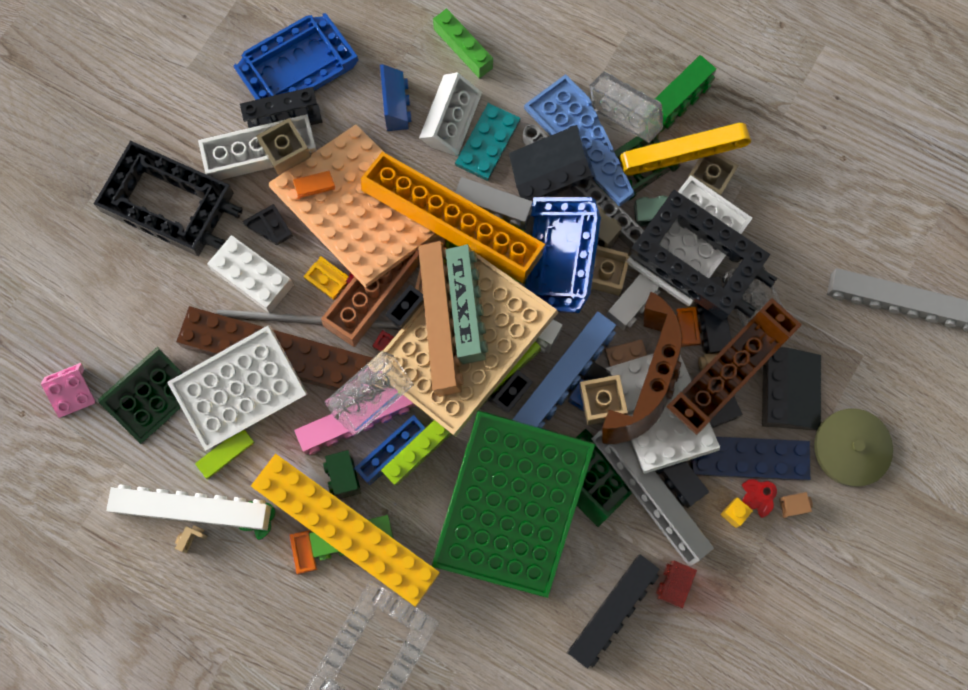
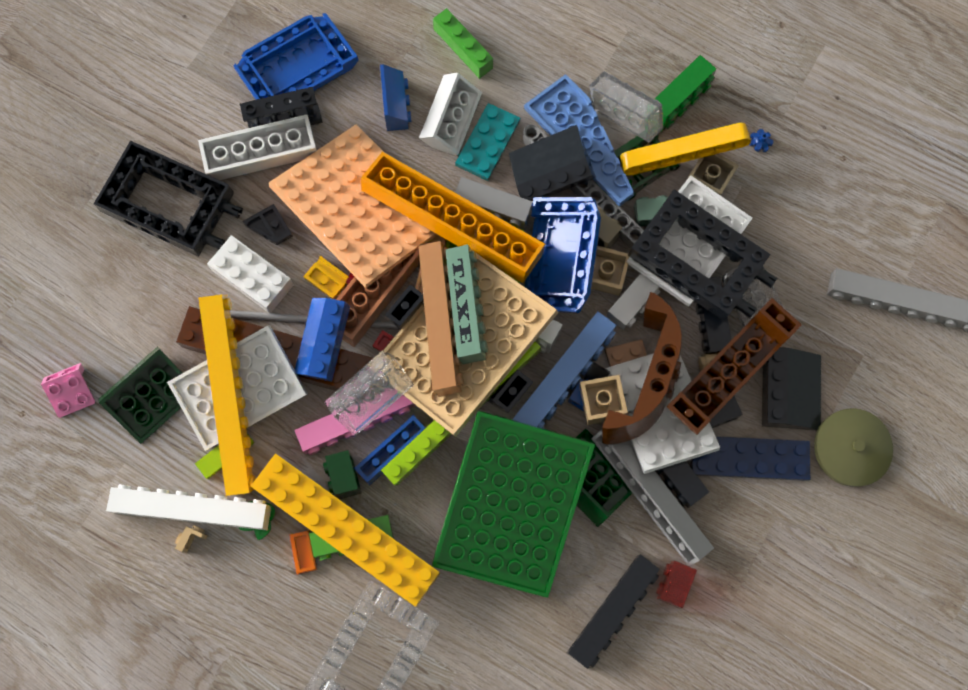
dark tan brick [256,118,311,175] -> none
orange tile [293,170,335,199] -> none
orange tile [676,307,701,347] -> none
yellow brick [720,497,753,528] -> none
red plate [742,479,777,518] -> none
medium nougat brick [779,492,813,518] -> none
none -> yellow brick [198,294,256,496]
none -> blue slope [295,298,350,382]
none -> blue plant [749,129,773,152]

